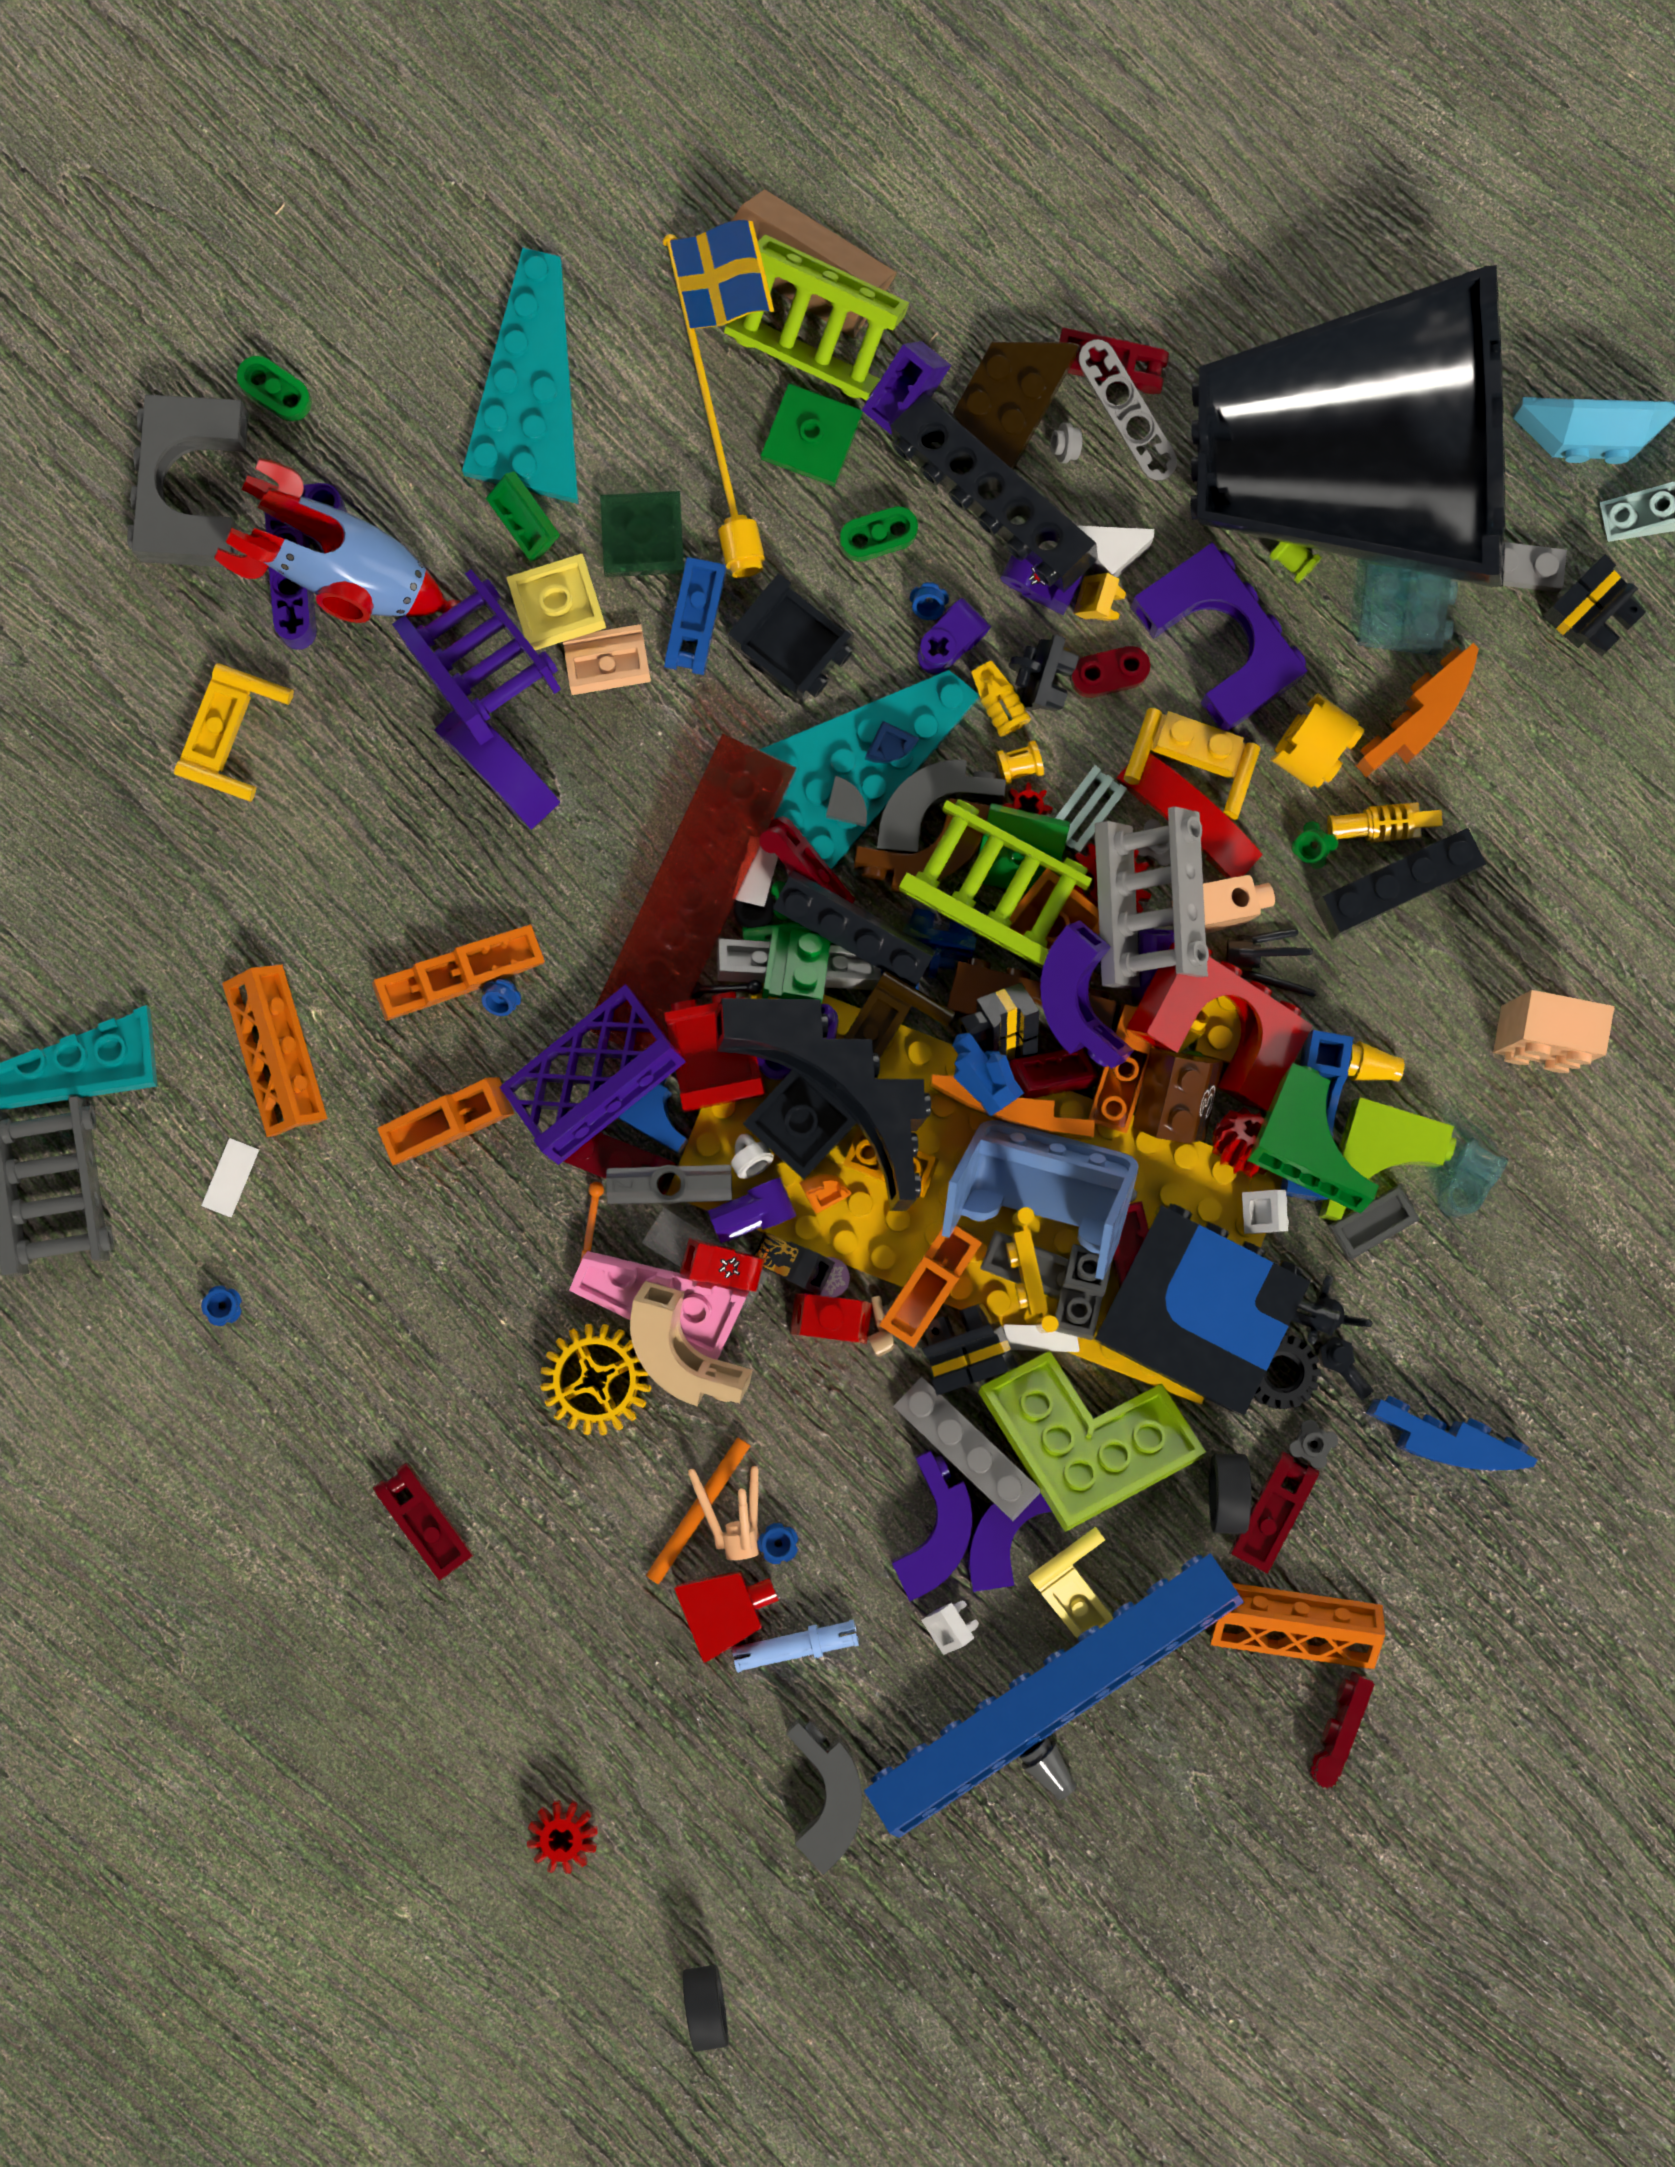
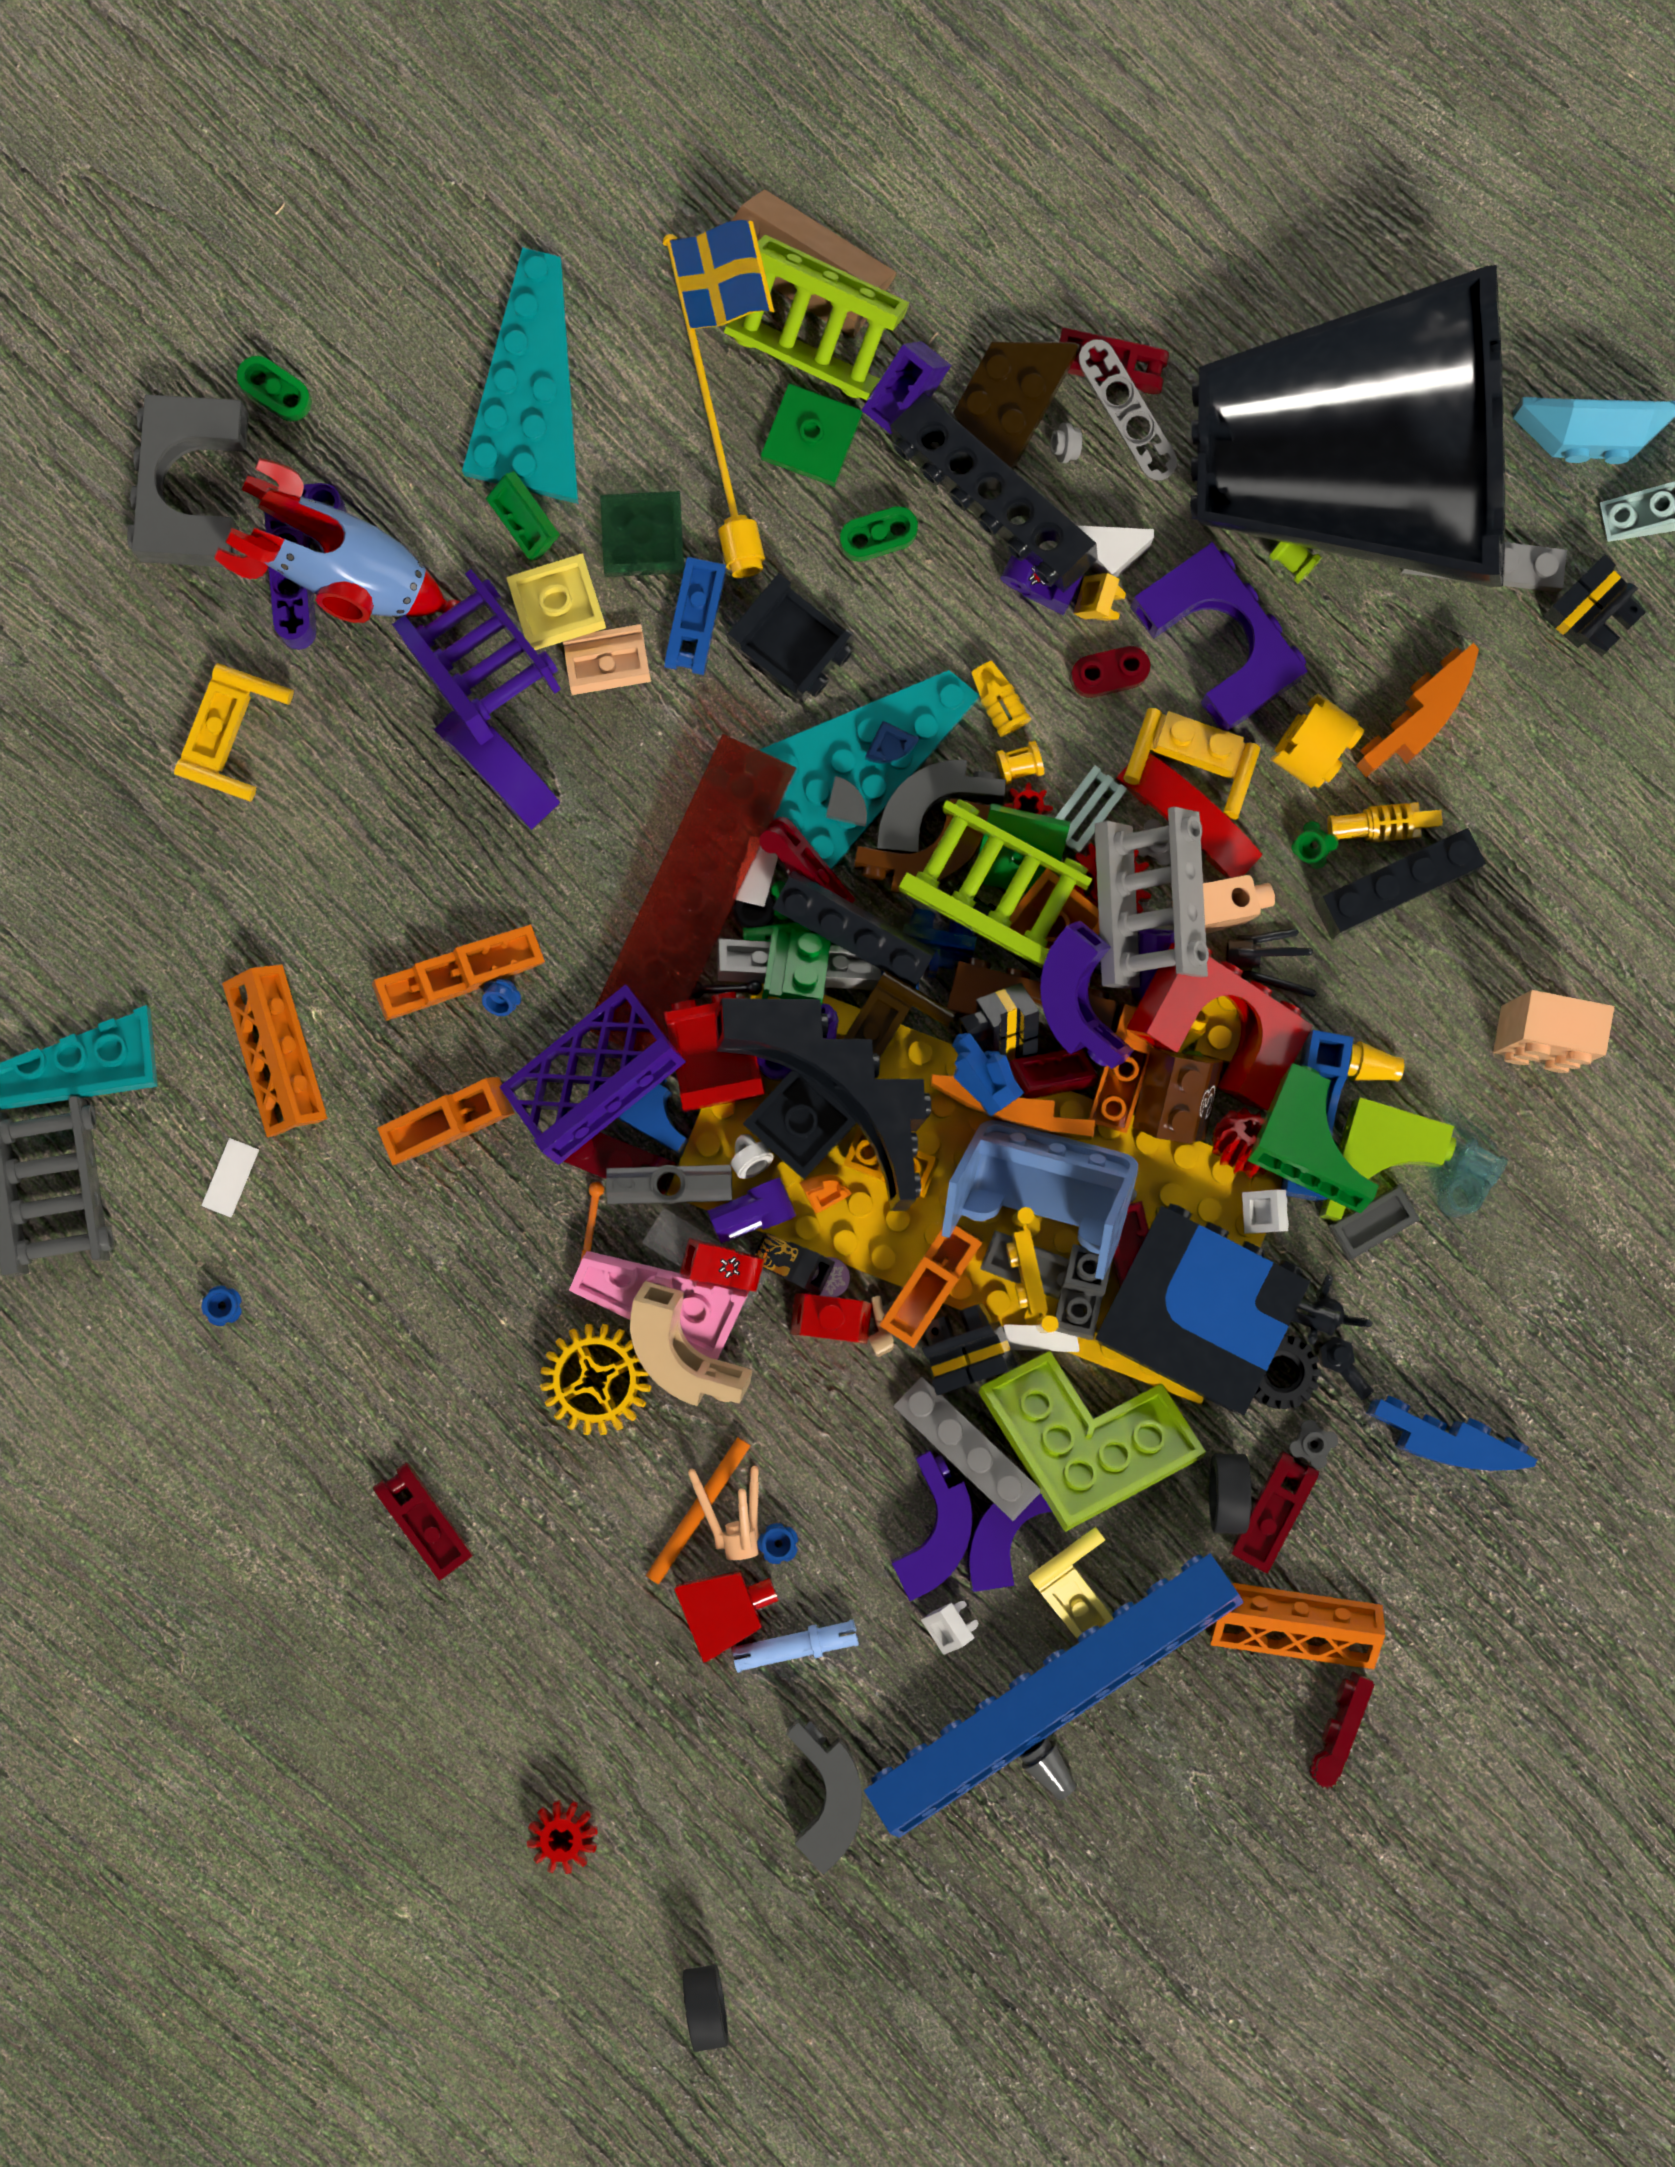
blue plate [909,582,949,620] -> none
dark purple piece [917,598,991,675] -> none
black hips [1008,634,1079,711] -> none
clear light blue plate [1357,564,1458,656] -> none

